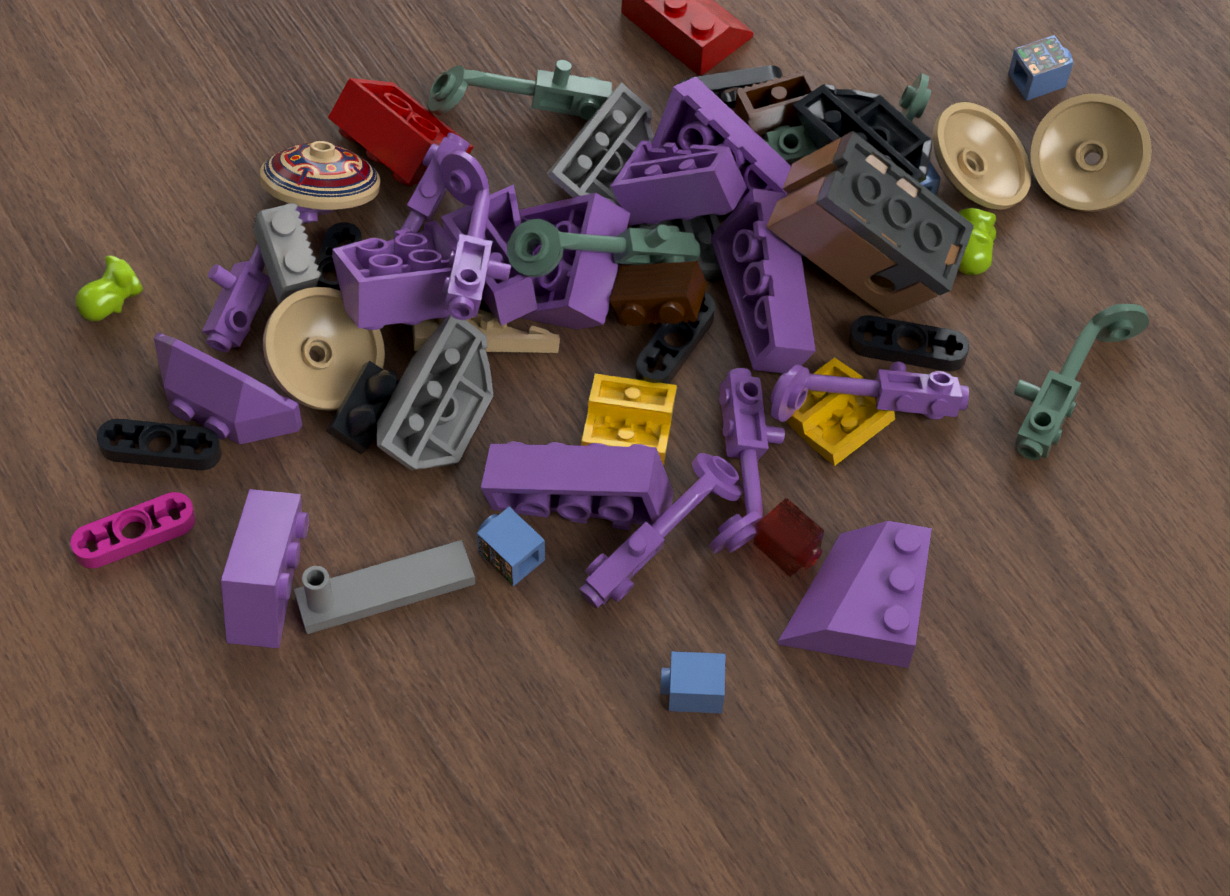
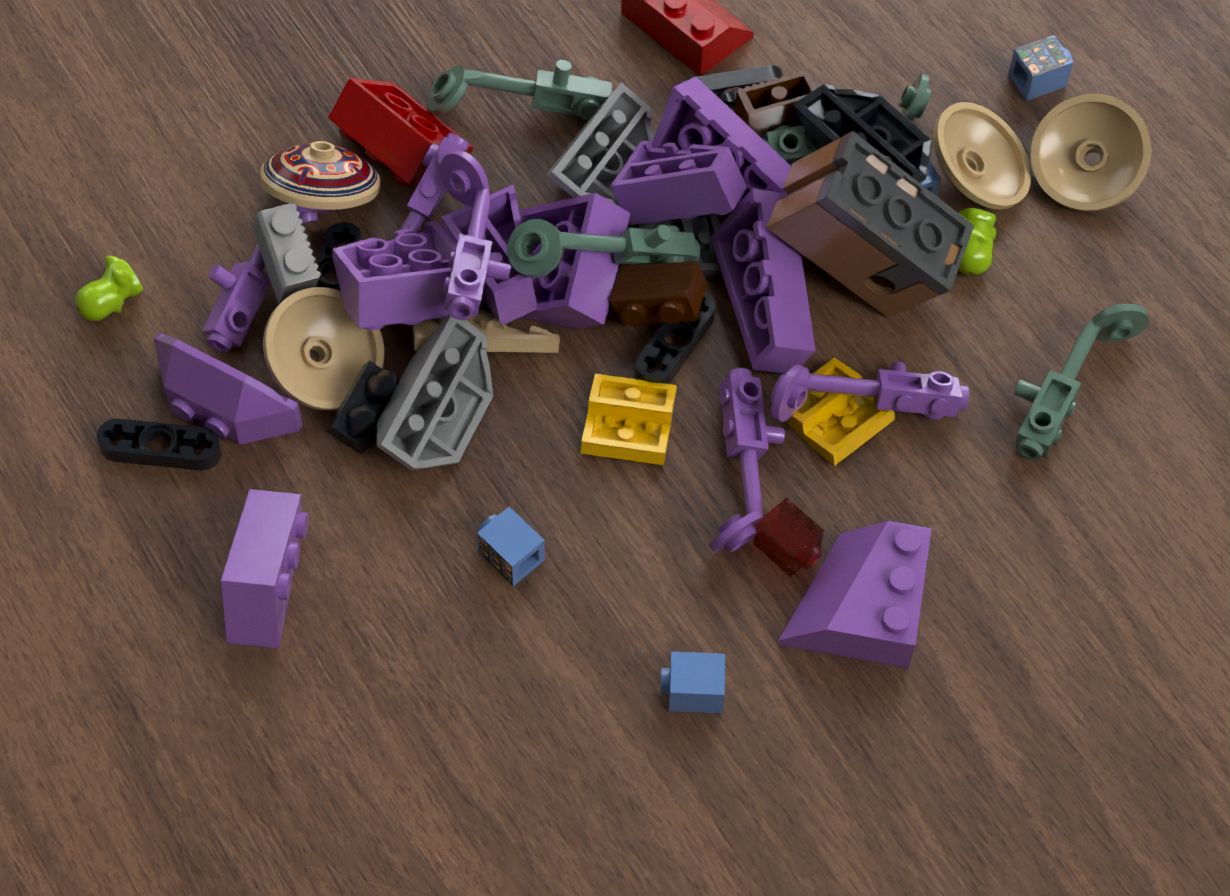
dark pink beam [70,492,196,568] -> none
light grey piece [294,540,475,634] -> none
medium lavender wedge [481,441,674,530] -> none
medium lavender piece [579,453,744,608] -> none
black beam [849,315,969,372] -> none

